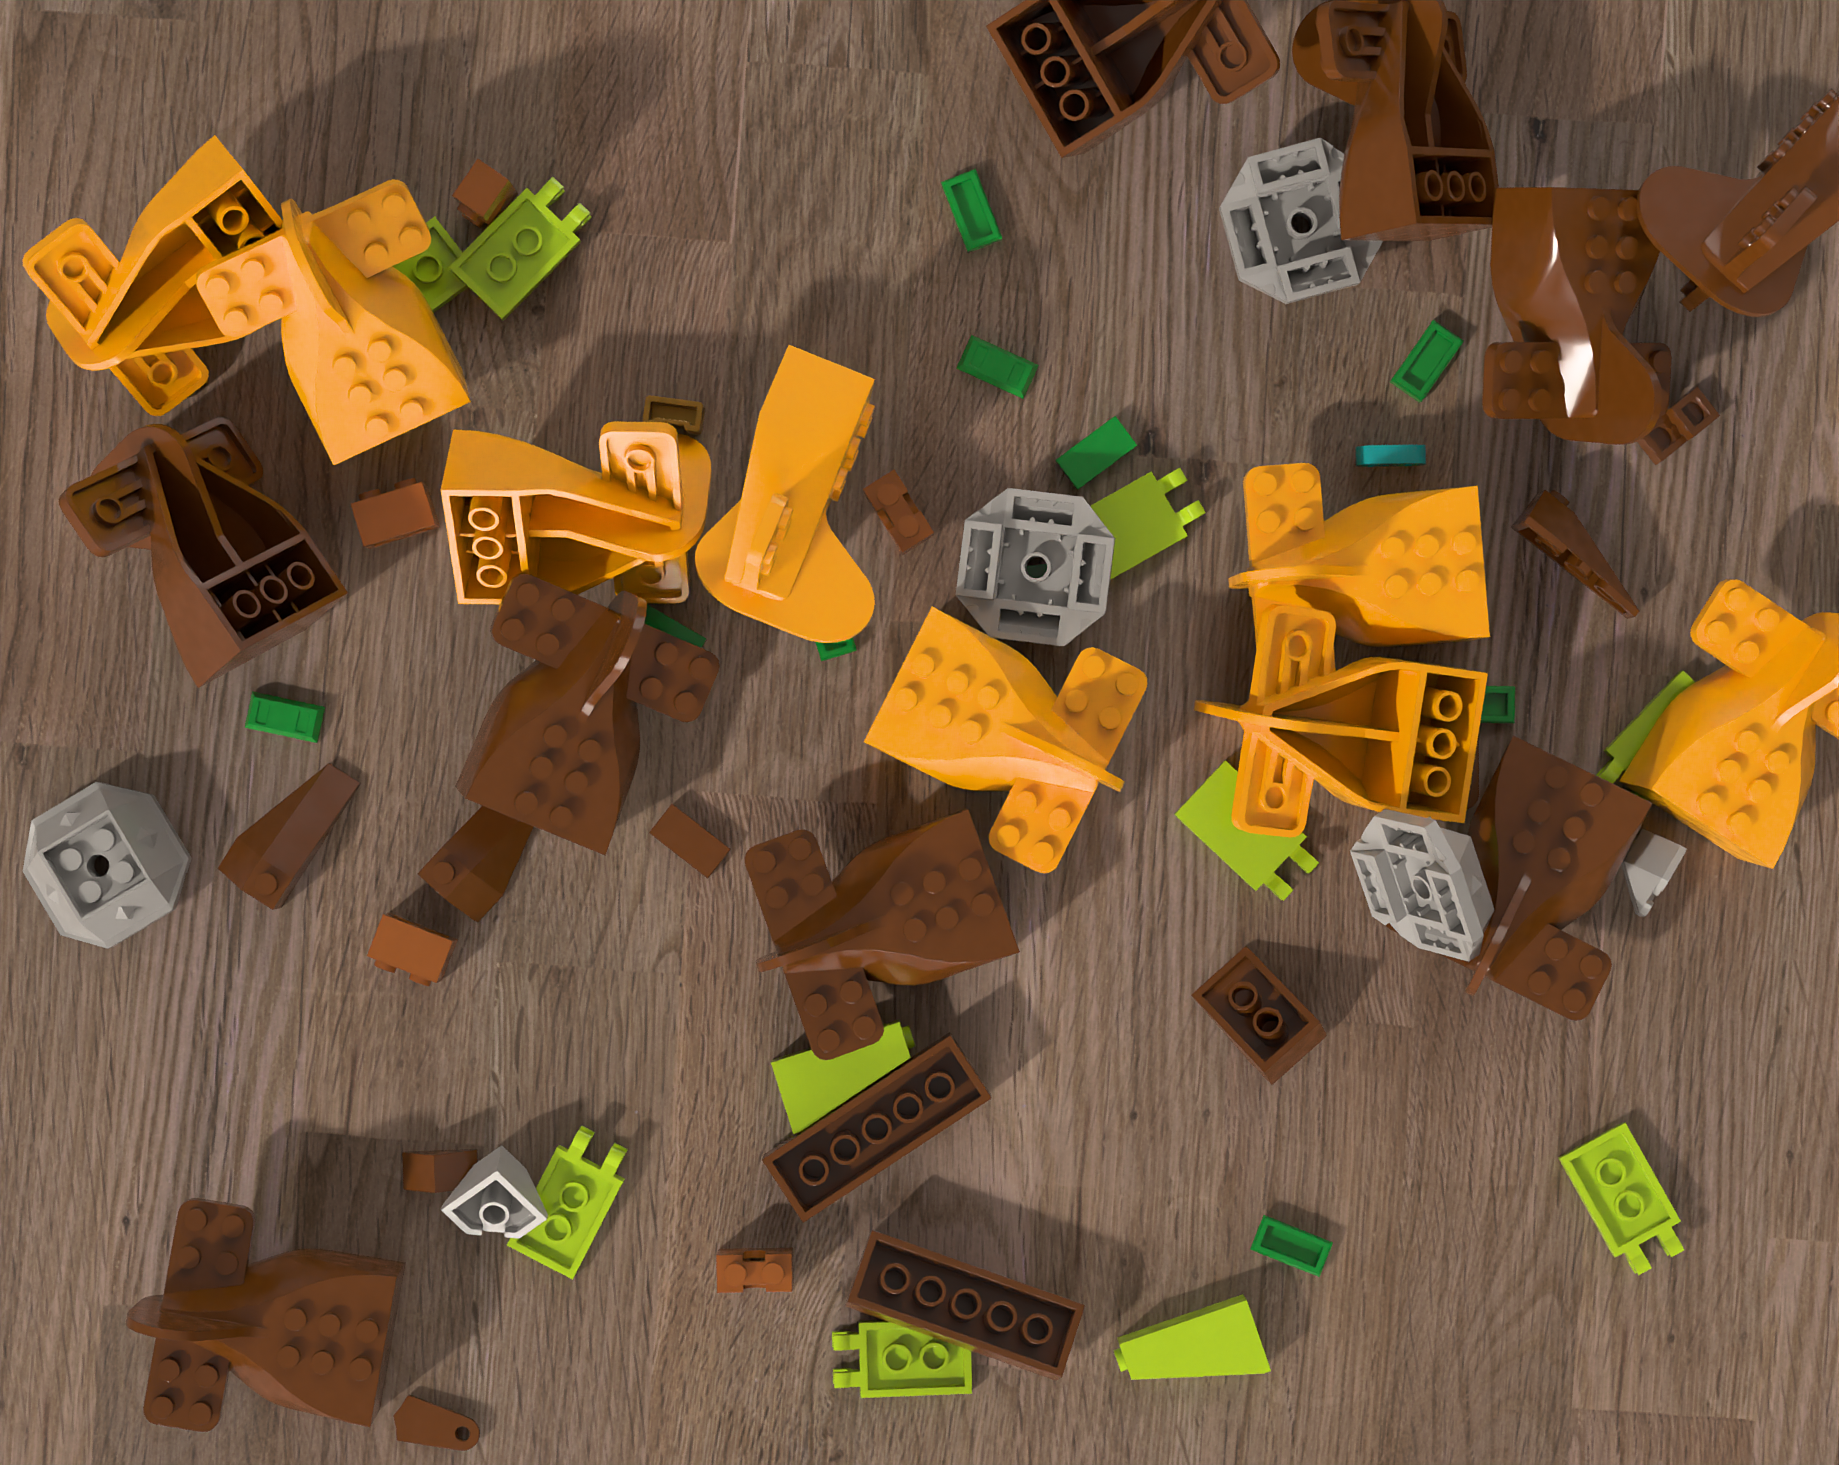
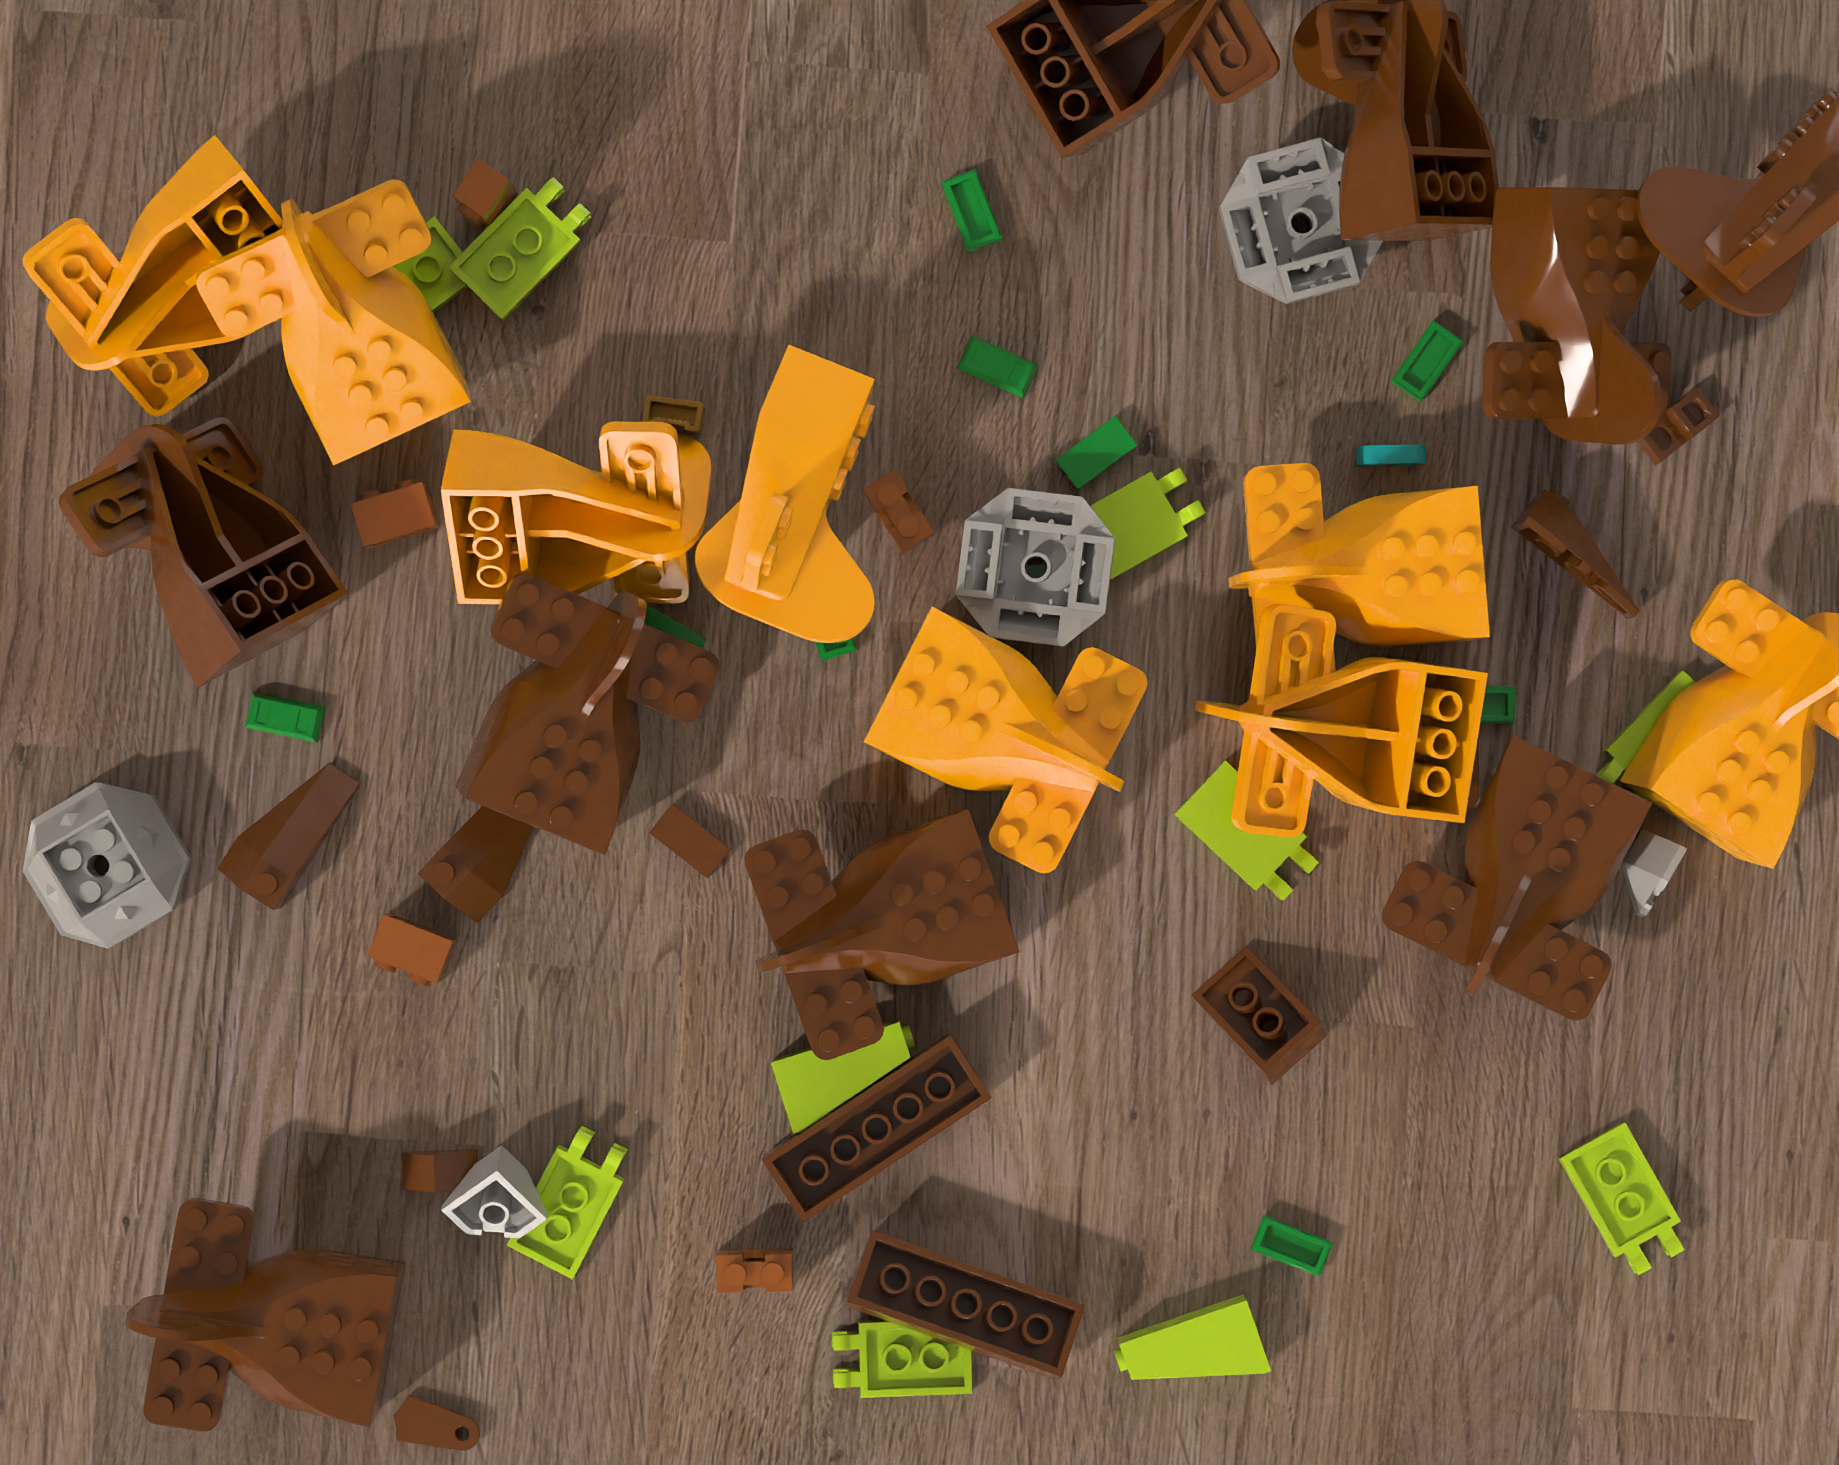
light grey piece [1350,809,1494,962] -> none

